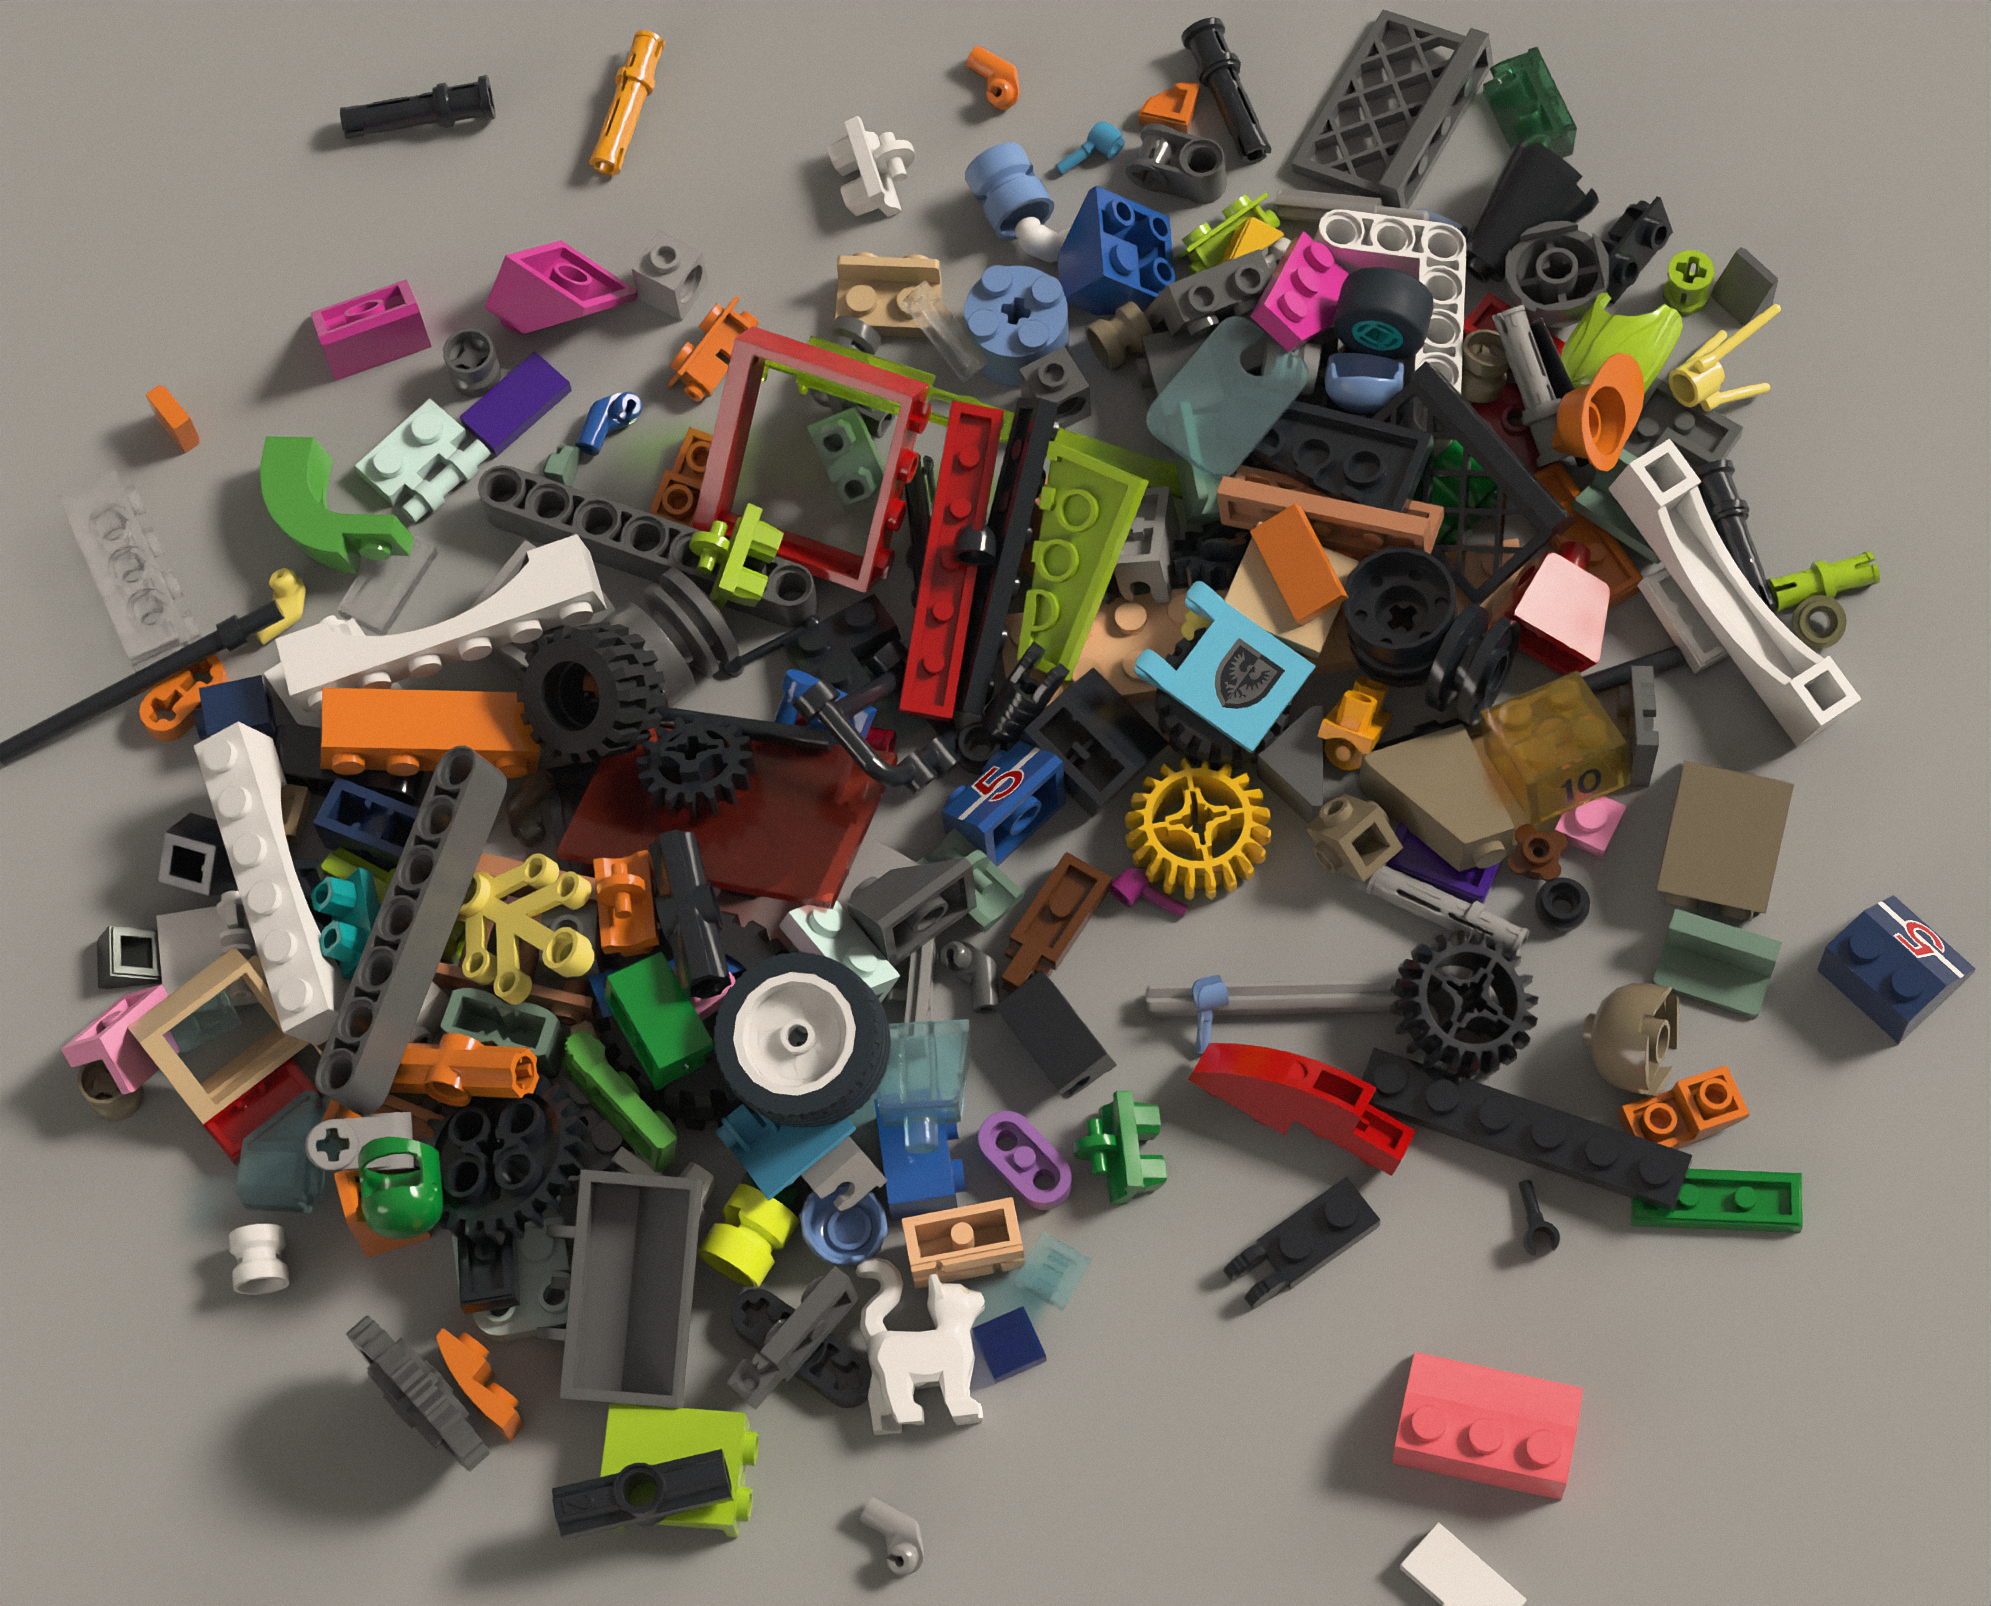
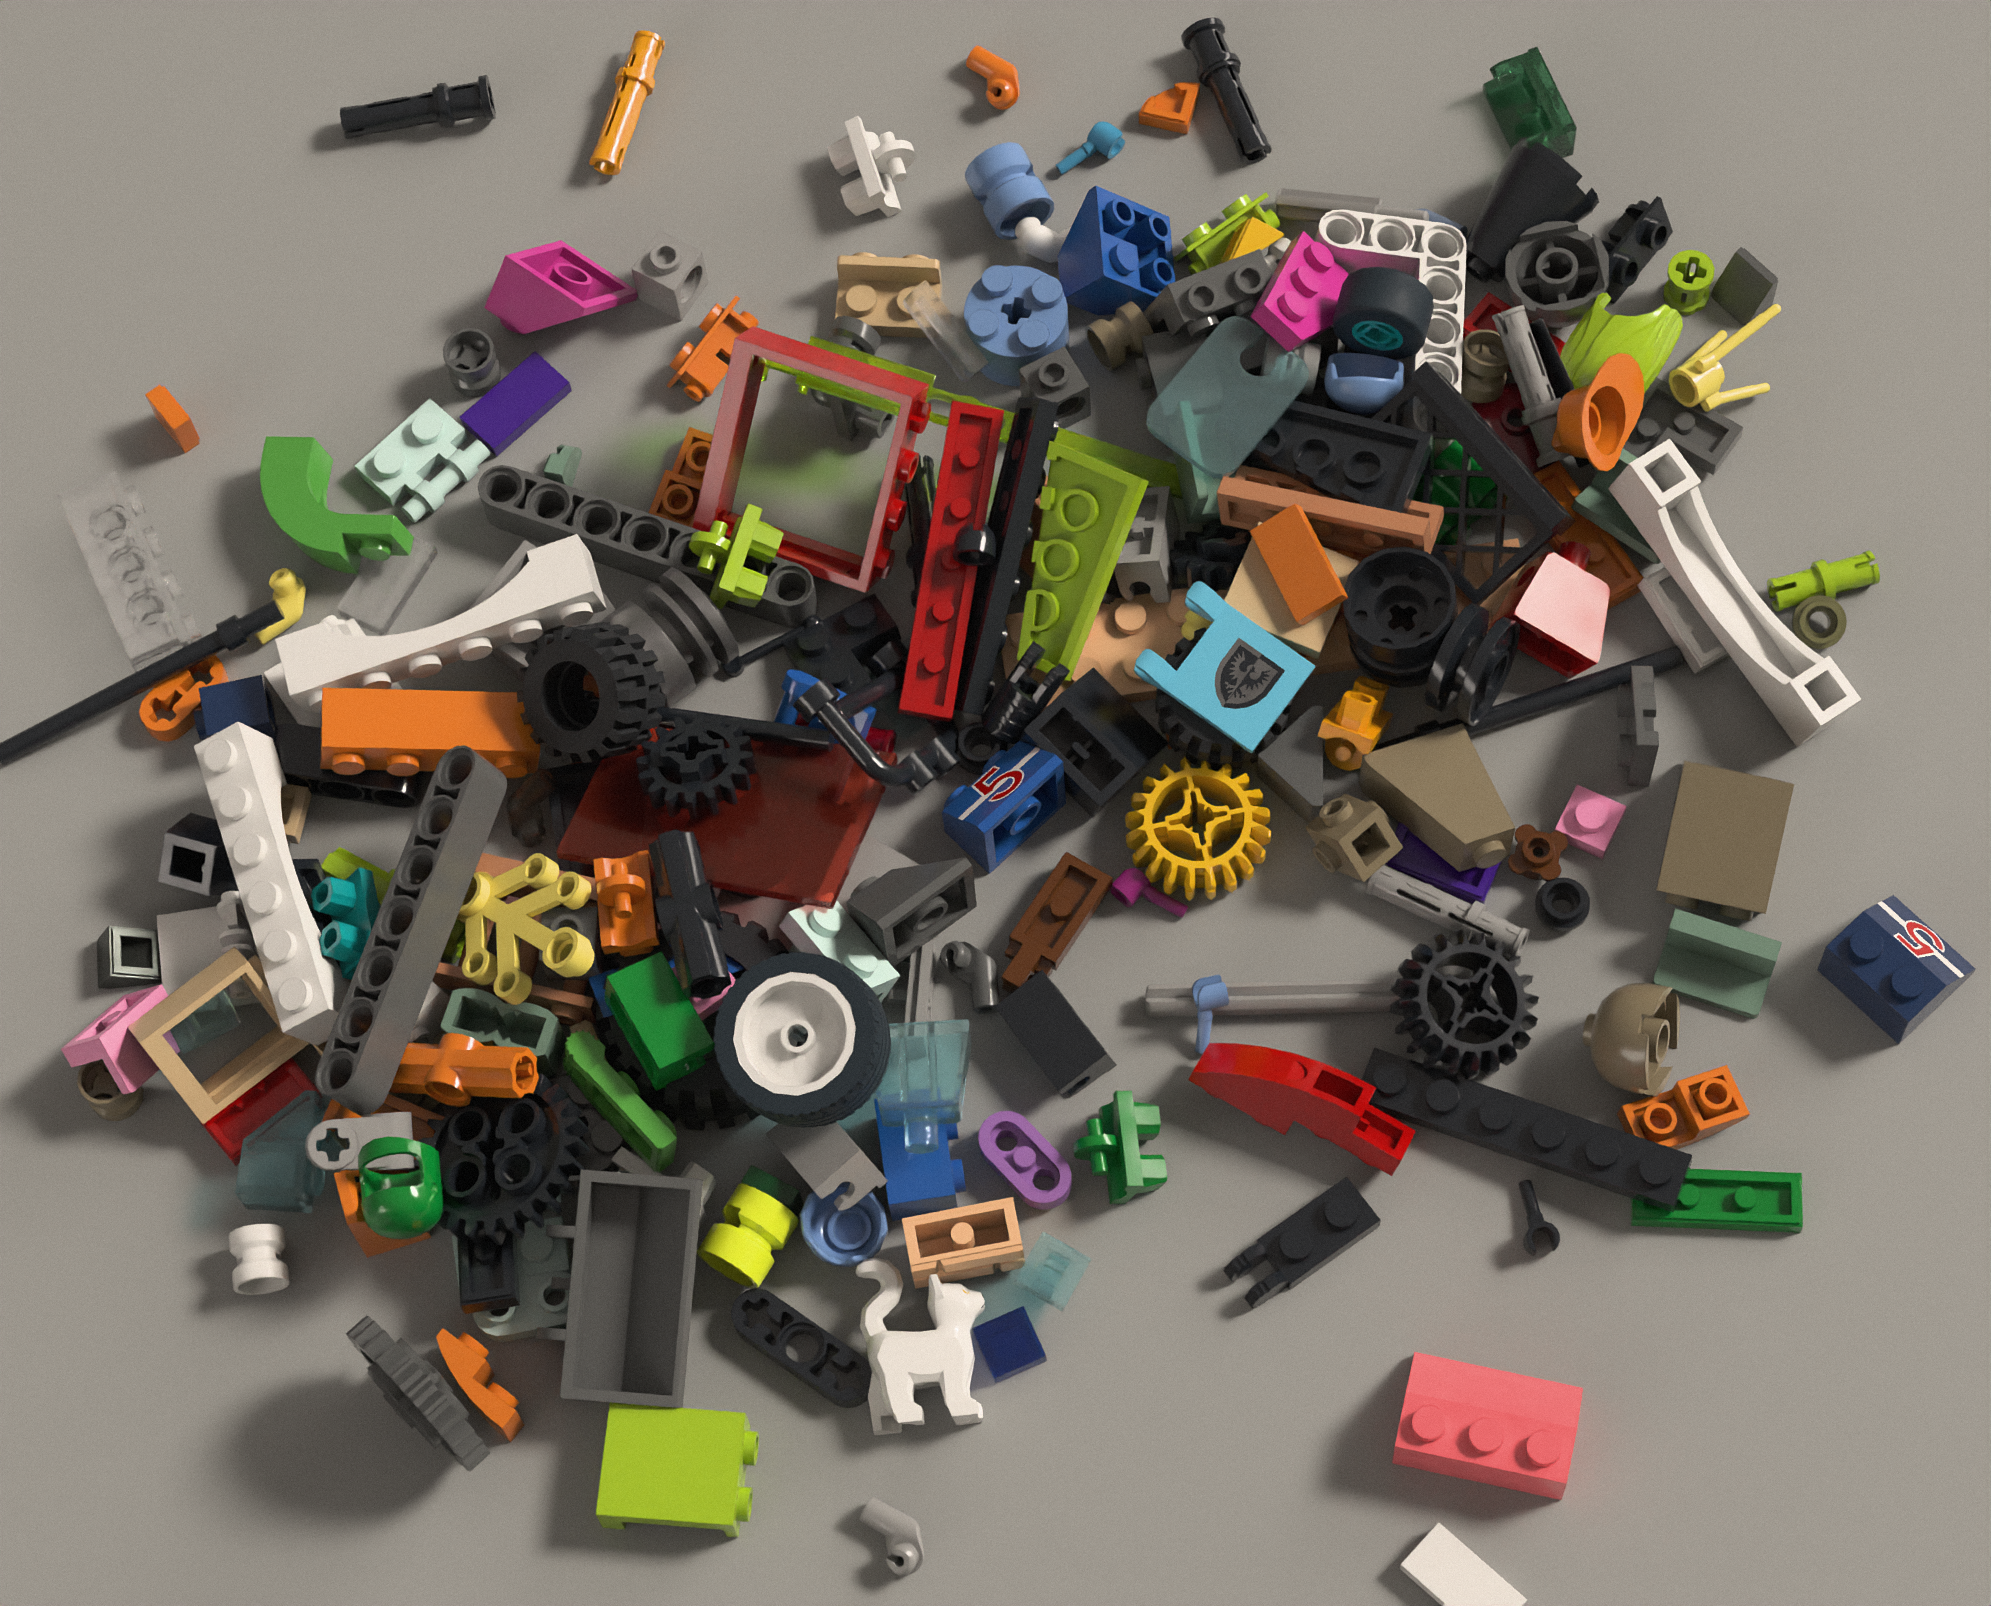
dark pink slope [311,279,432,381] -> none
dark blue brick [313,777,419,873] -> none
black piece [552,1449,734,1540] -> none
blue arm [575,392,643,456] -> none
dark azure hinge [715,1104,857,1200] -> none
dark grey hinge [727,1265,859,1410] -> none
sand green hips [807,404,885,512] -> none
sand green hips [917,828,1024,933] -> none
dark grey piece [1125,123,1227,204] -> none
dark grey fence [1291,9,1494,209] -> none
clear yellow brick [1480,670,1631,826] -> none
black pin [1693,459,1778,612] -> none

